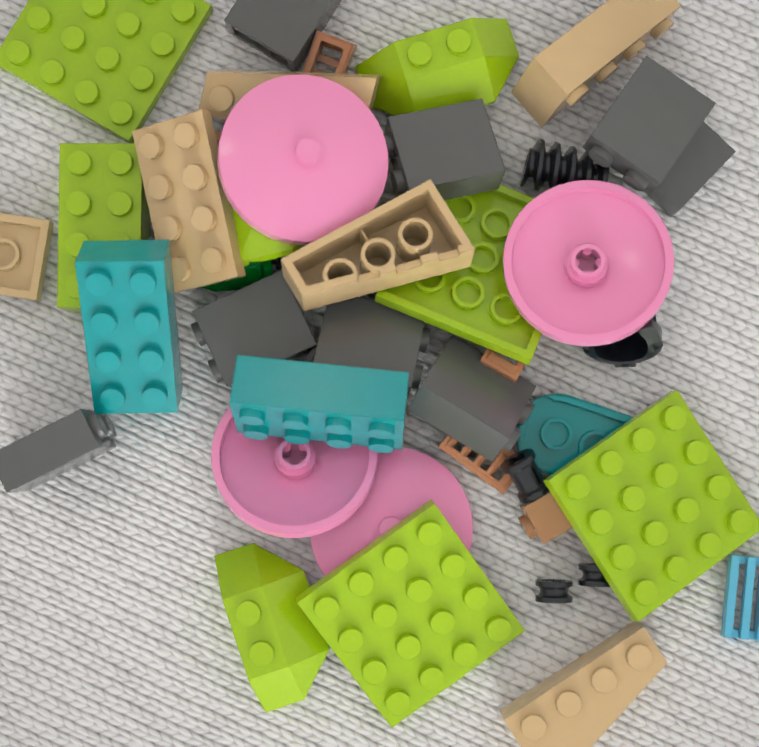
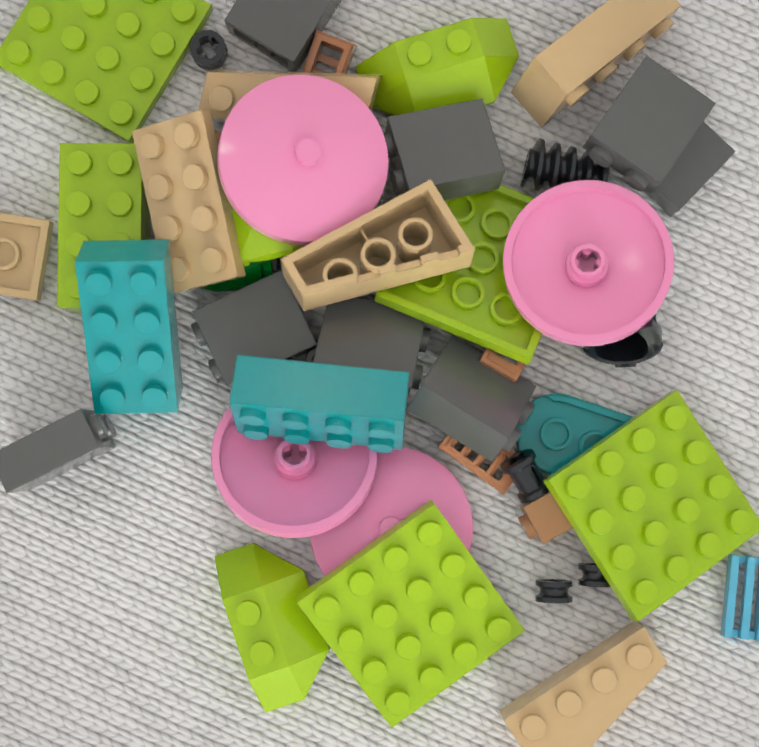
none -> black bush [190,30,228,71]

